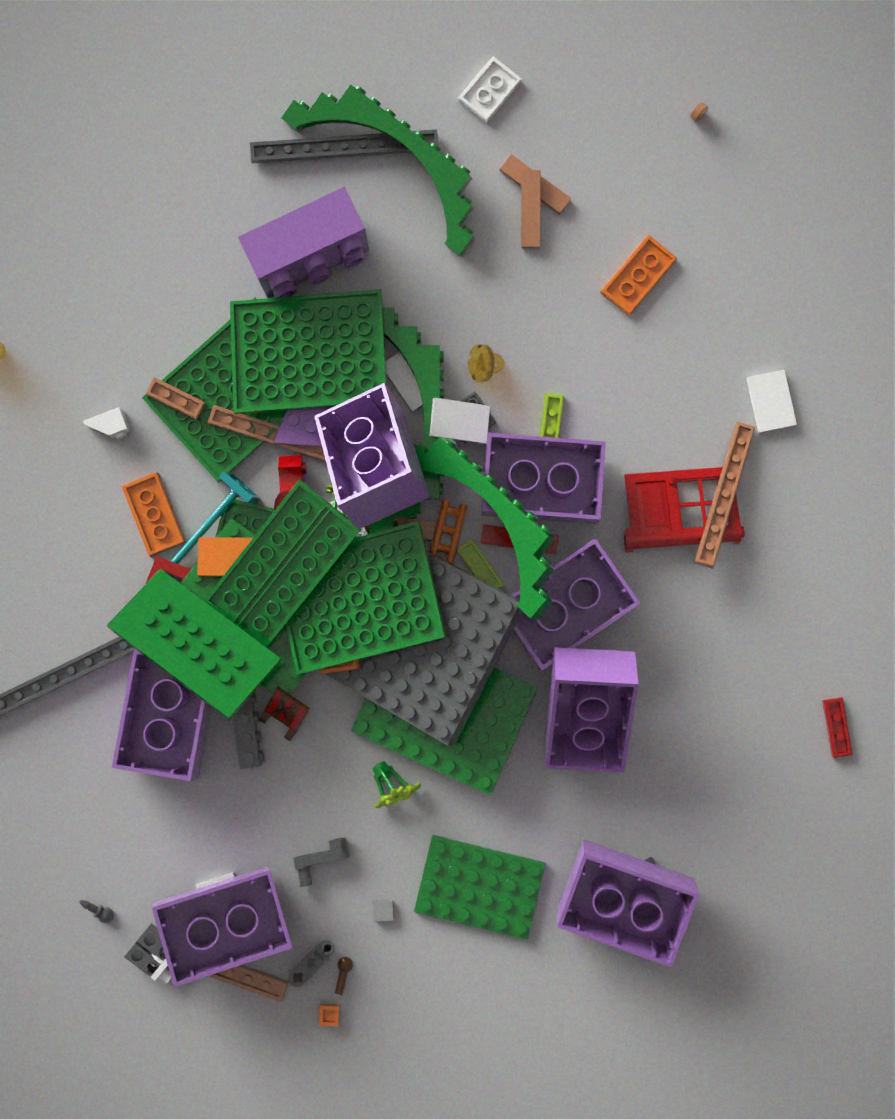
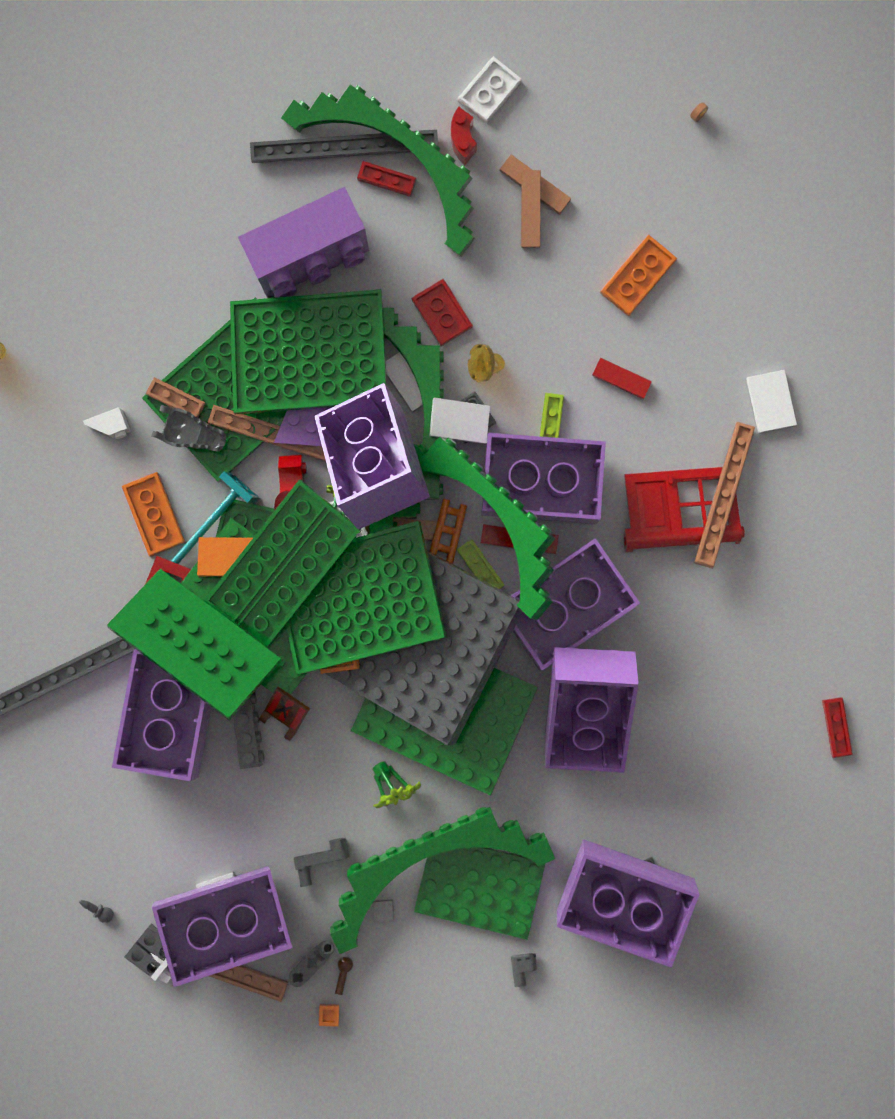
none -> dark grey animal [151,405,226,451]
none -> green arch [330,807,555,954]
none -> red tile [357,161,416,197]
none -> red tile [411,279,473,346]
none -> red brick [451,106,477,165]
none -> dark grey piece [511,953,537,987]
none -> red tile [592,358,652,399]

